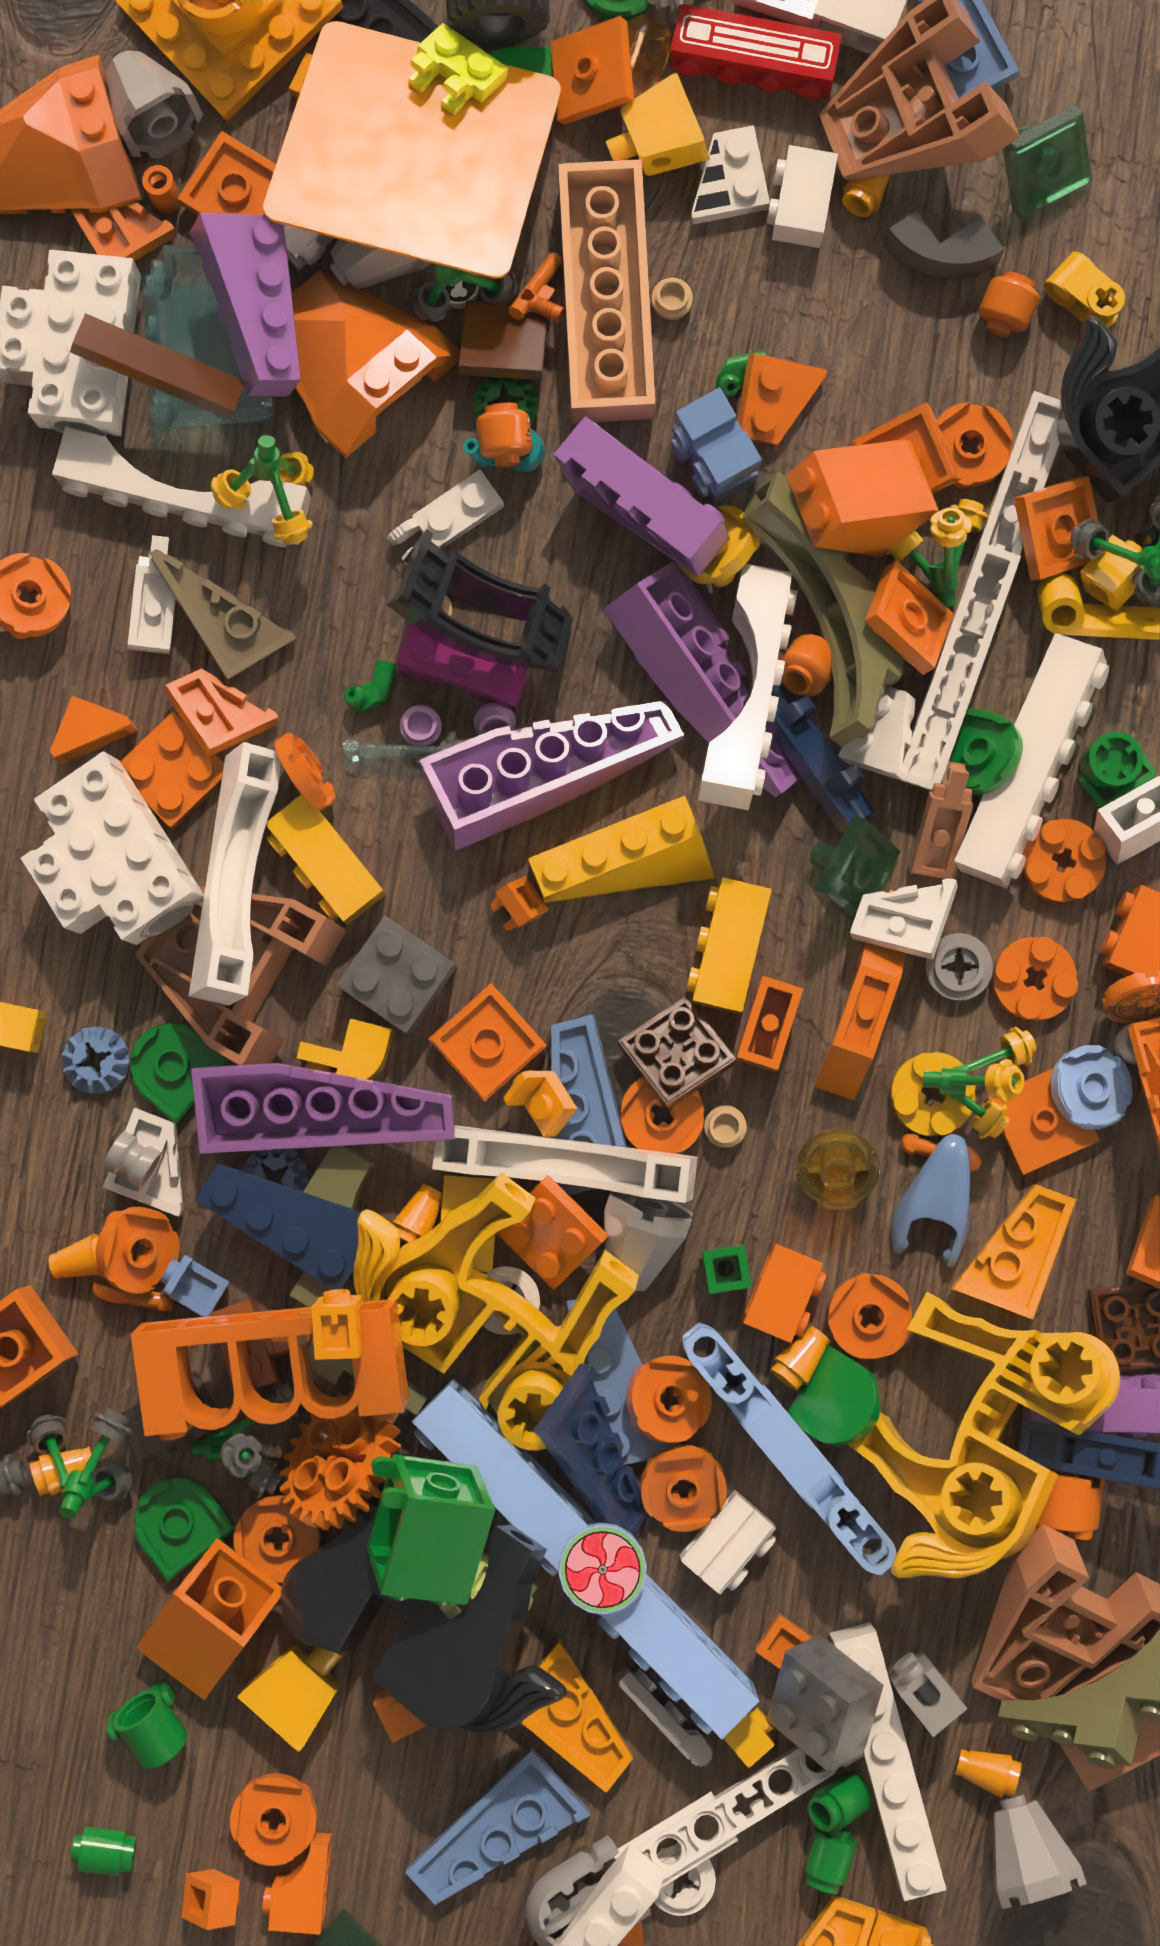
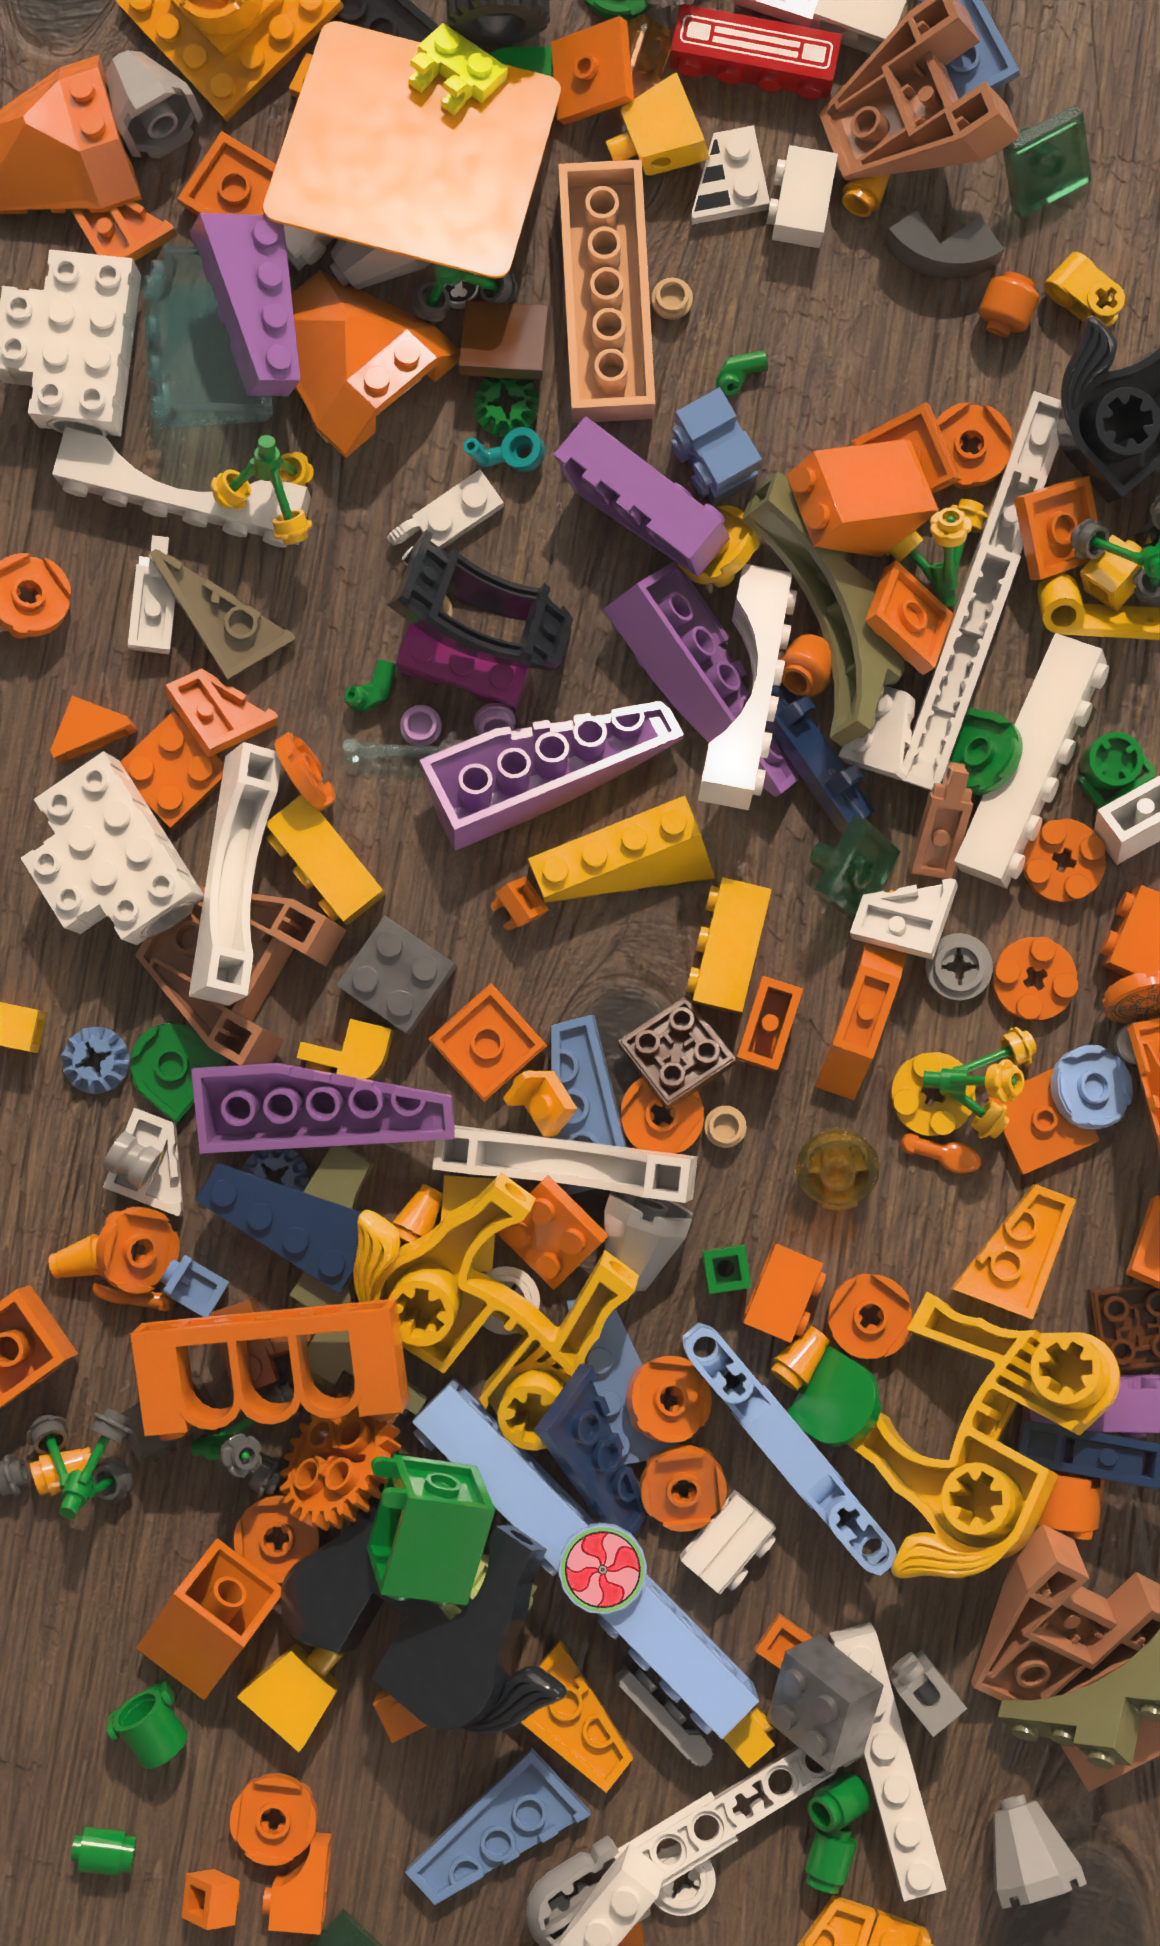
reddish brown tile [70,313,246,420] -> none
green tile [135,1476,236,1582] -> none
orange piece [142,165,180,214] -> none
light orange bracket [311,1289,363,1360] -> none
orange head [476,403,532,468] -> none
orange hose [508,252,566,323] -> none
orange wing [737,353,827,446] -> none
medium blue animal [890,1134,970,1268] -> none
light orange cone [955,1749,1022,1799] -> none

